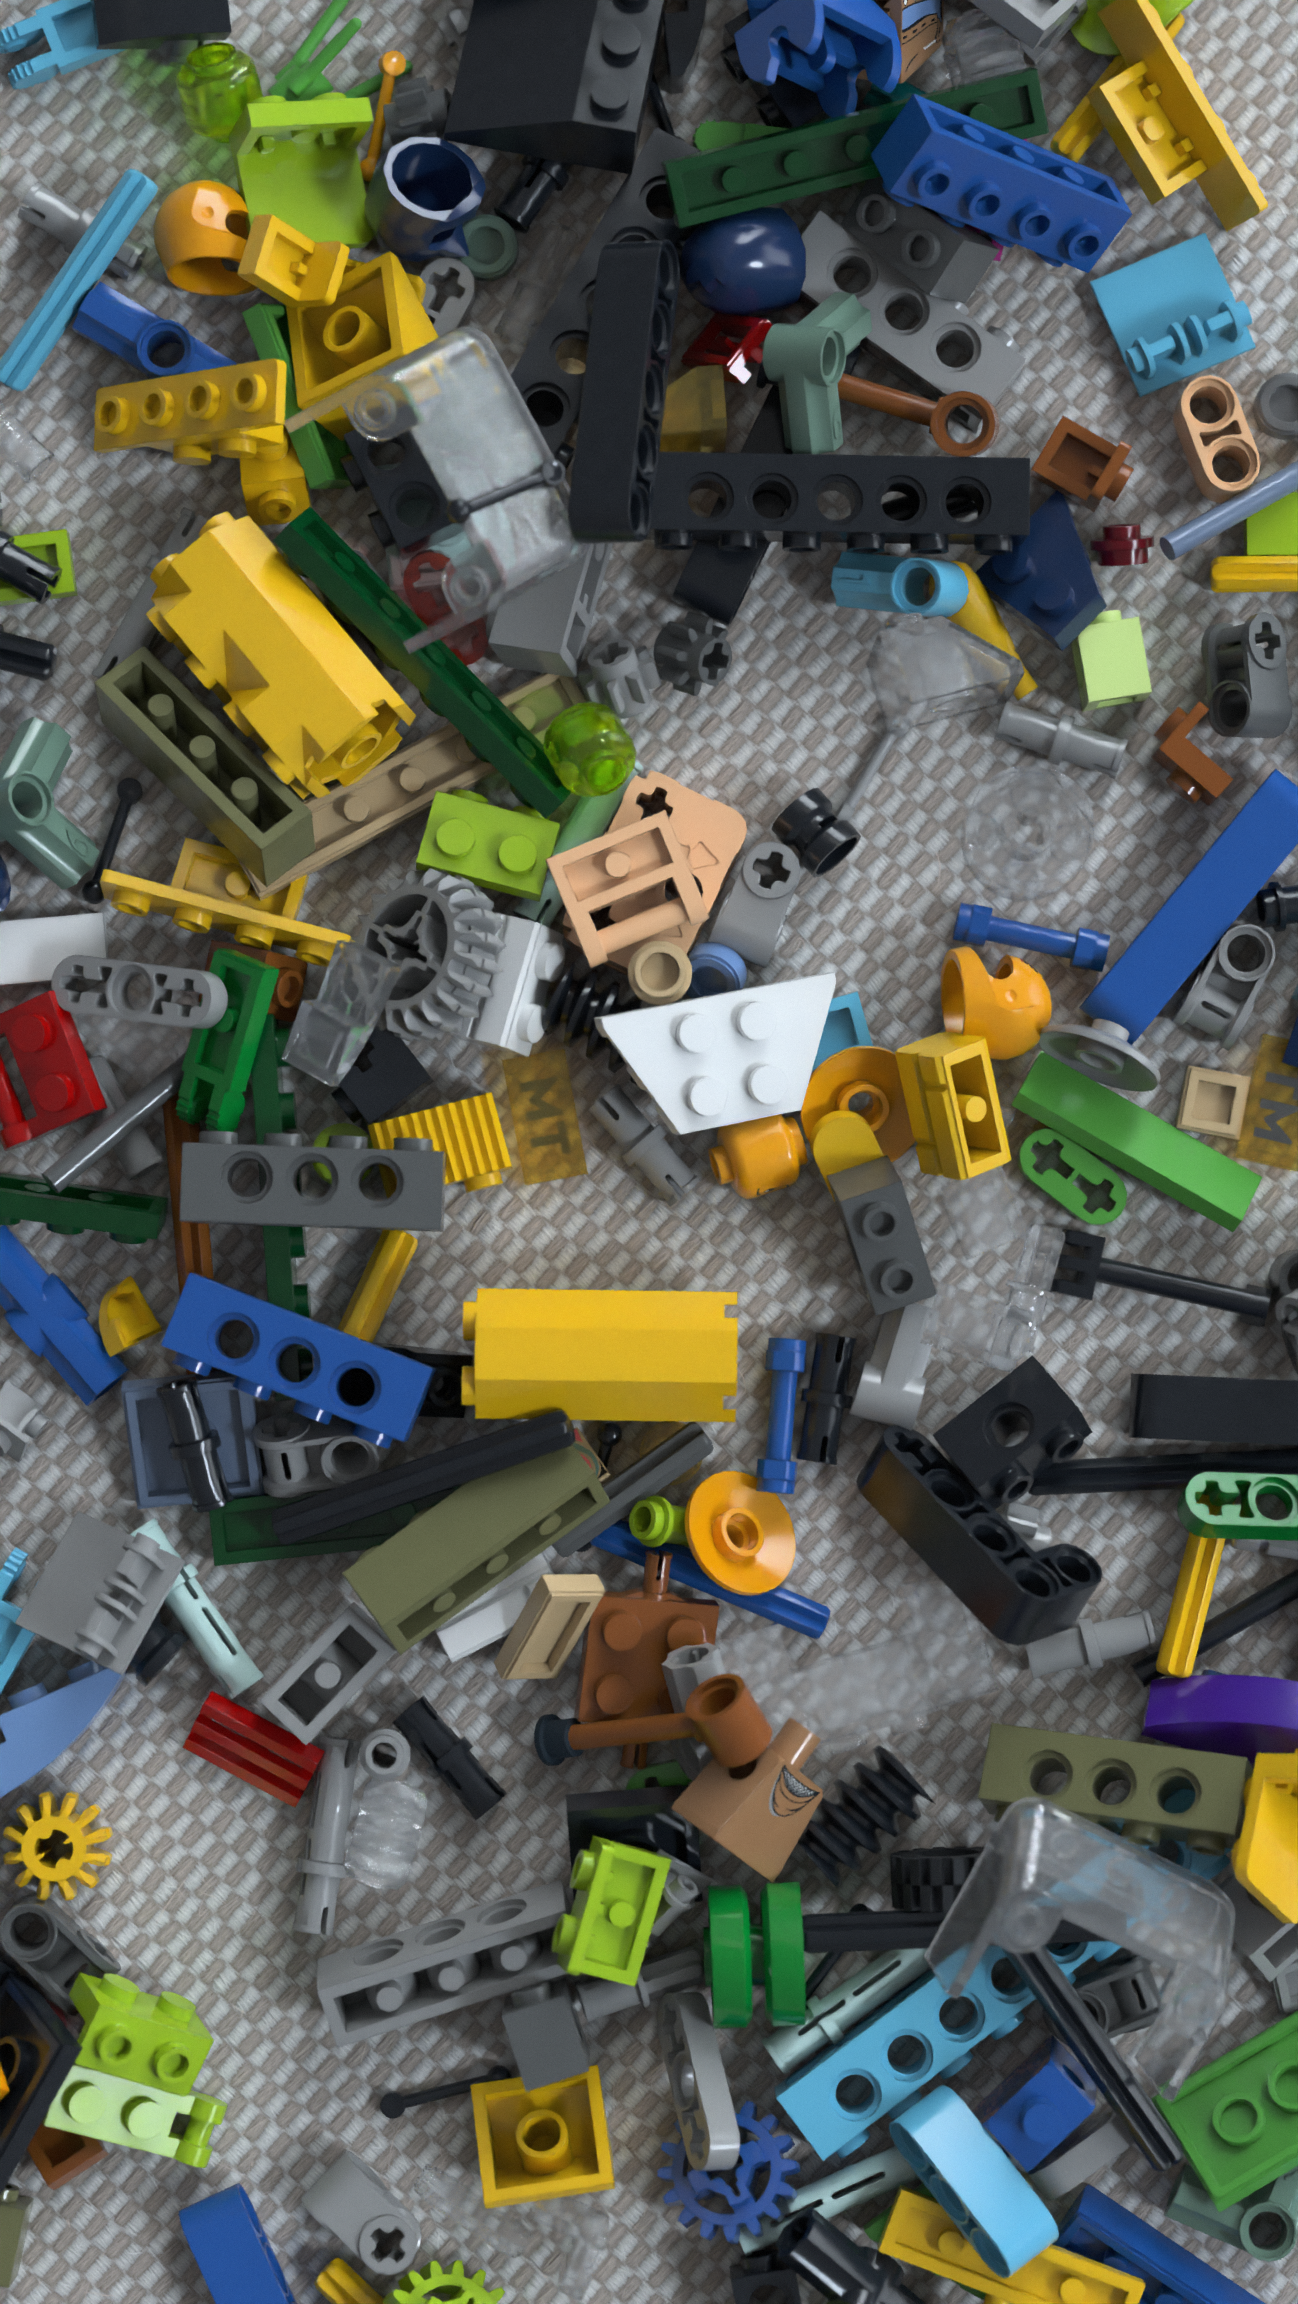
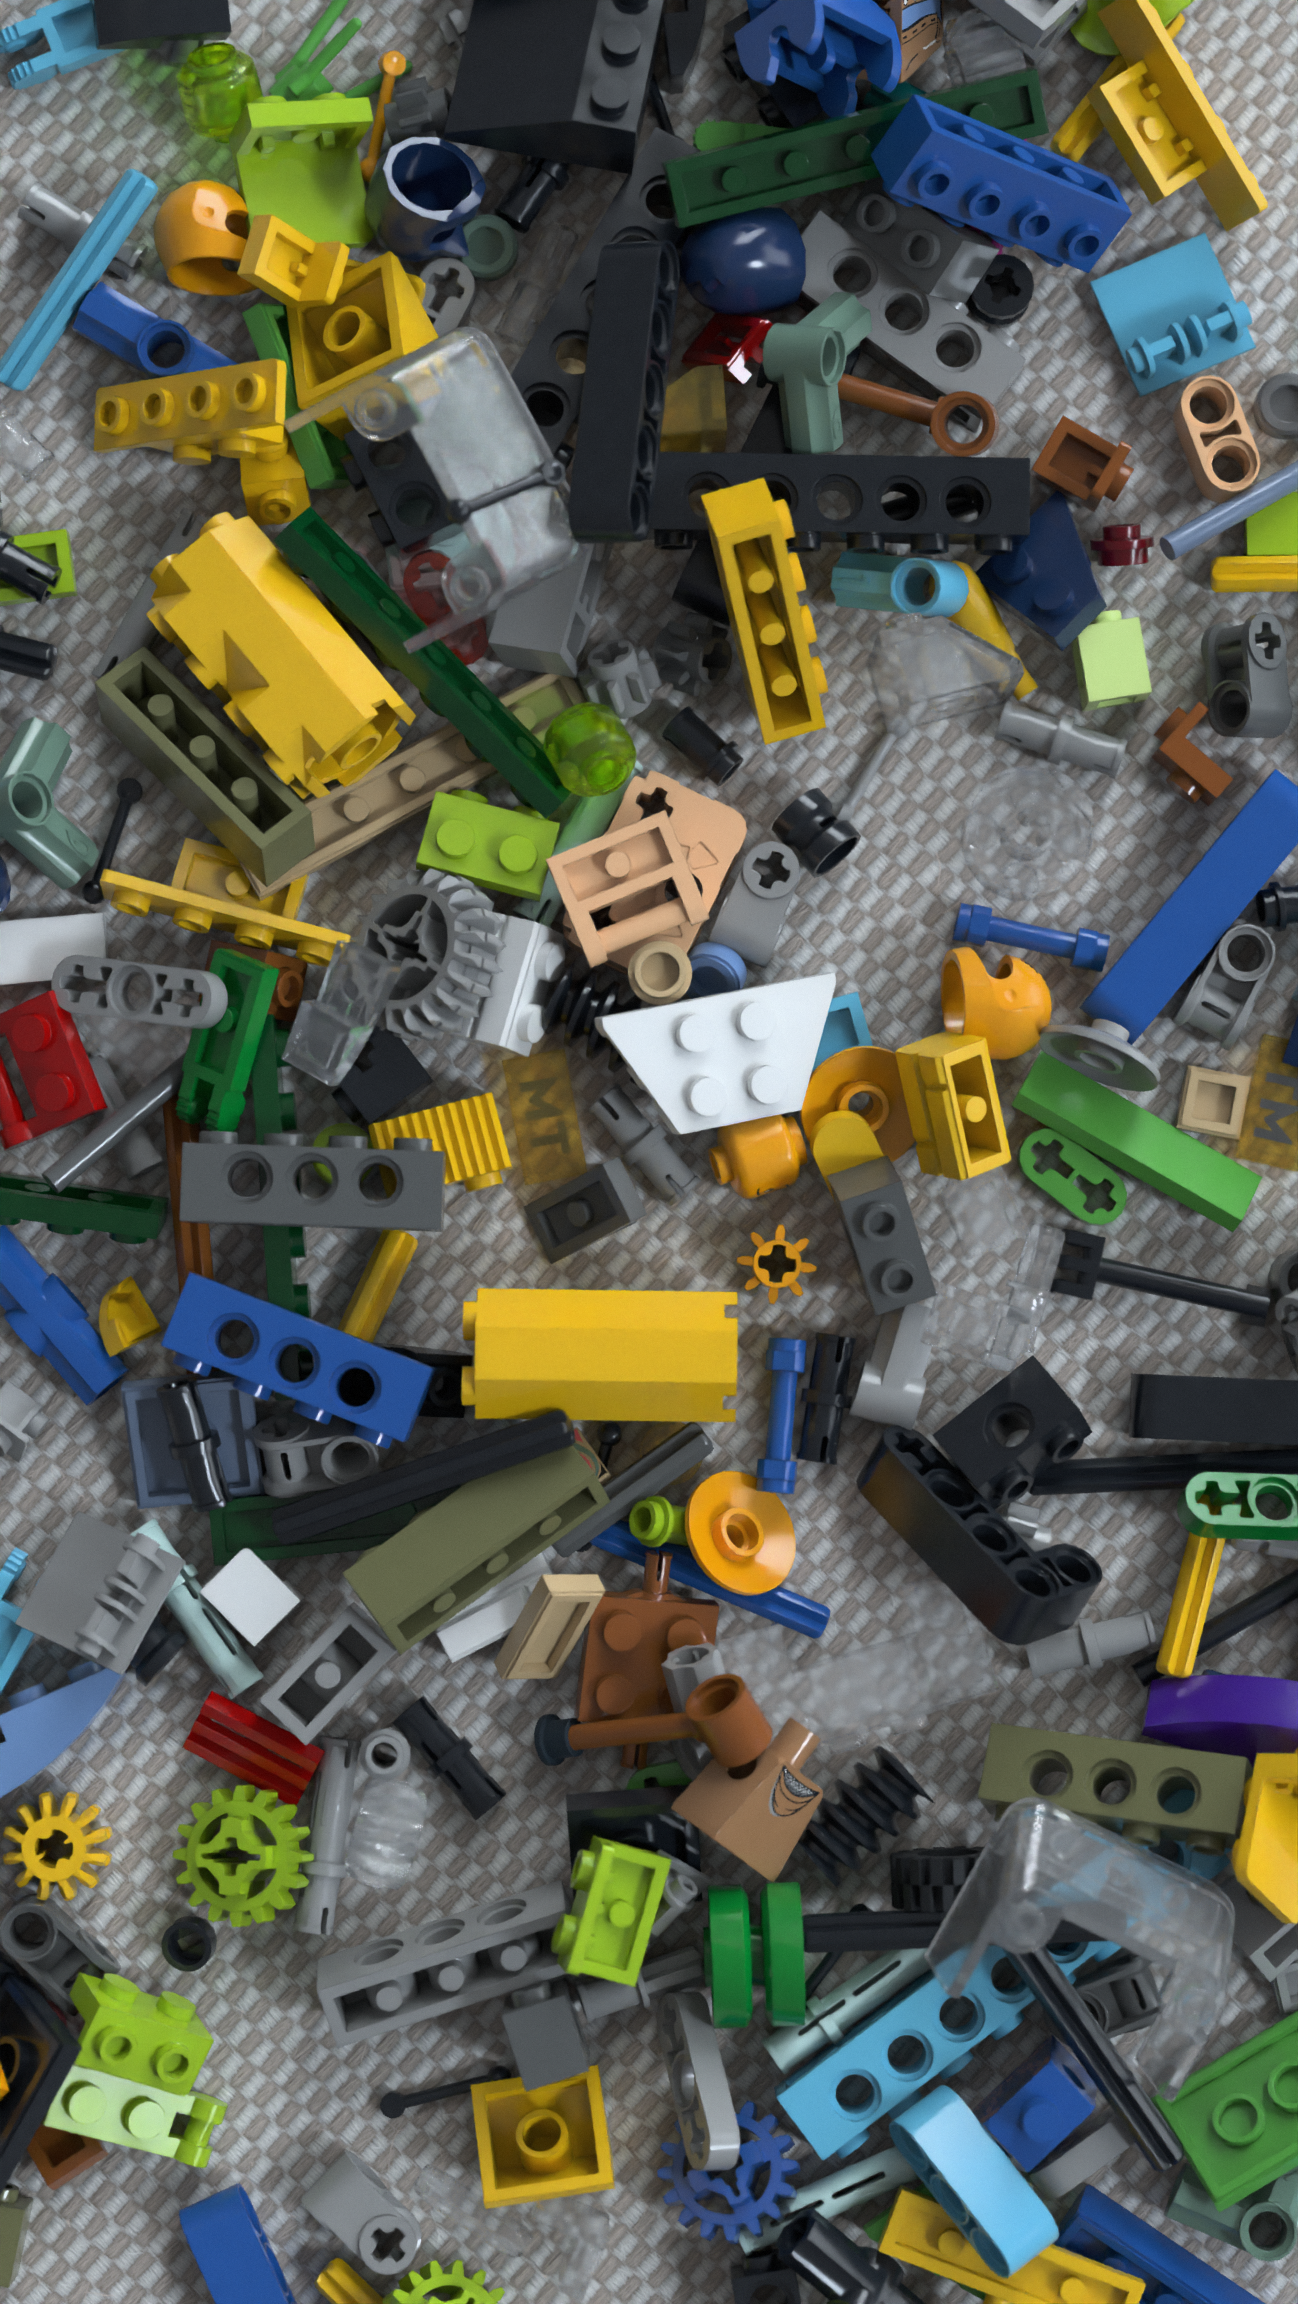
none -> black hinge [161,1915,217,1972]
none -> lime gear [172,1785,314,1927]
none -> white panel [200,1548,305,1647]
none -> dark grey slope [523,1157,647,1264]
none -> black pin [662,706,744,787]
none -> yellow brick [701,478,828,745]
none -> light orange gear [736,1224,817,1305]
none -> black wheel [967,254,1034,328]

